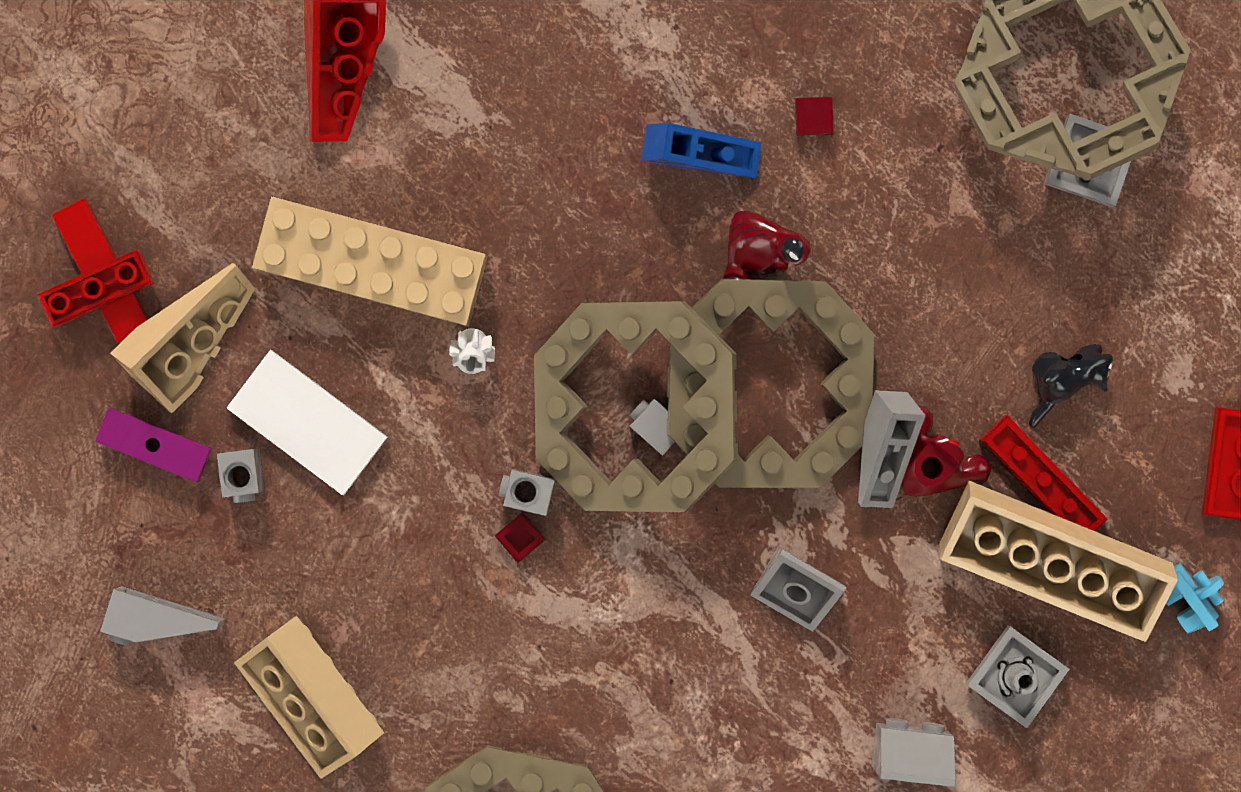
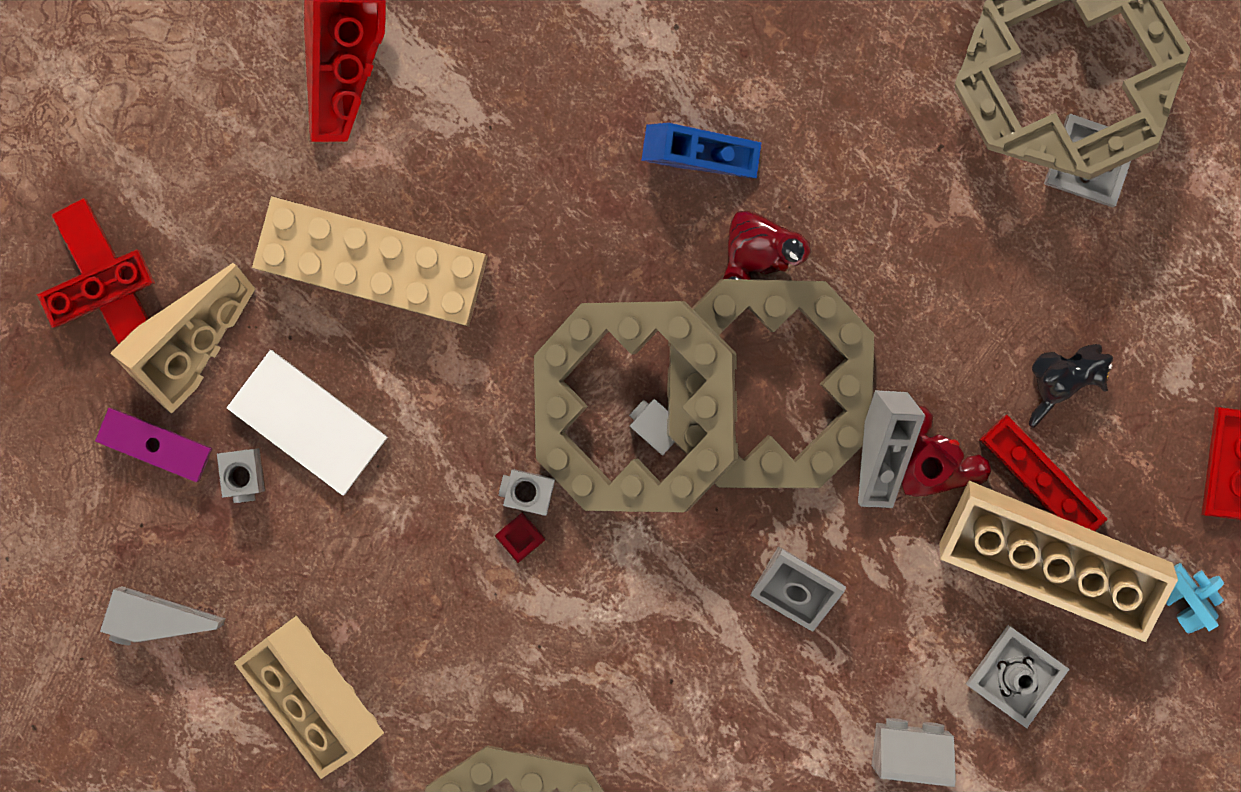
white gear [449,328,495,374] -> none
dark red tile [795,97,834,136] -> none

